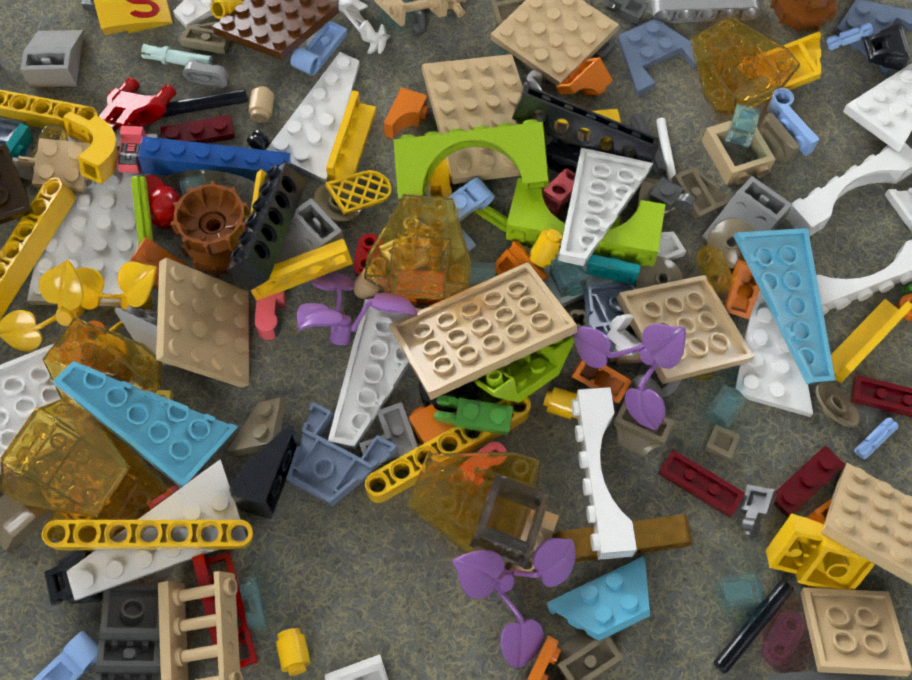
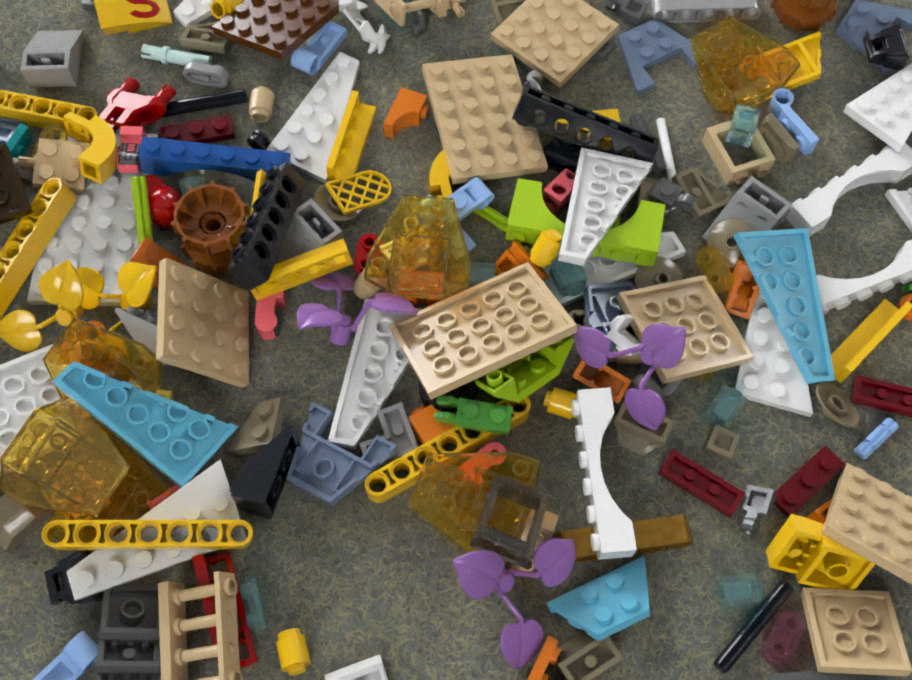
lime arch [393,120,549,204] -> none
orange arch [556,57,613,96] -> none
teal plate [585,254,641,285] -> none
light blue axle [826,23,873,50] -> none

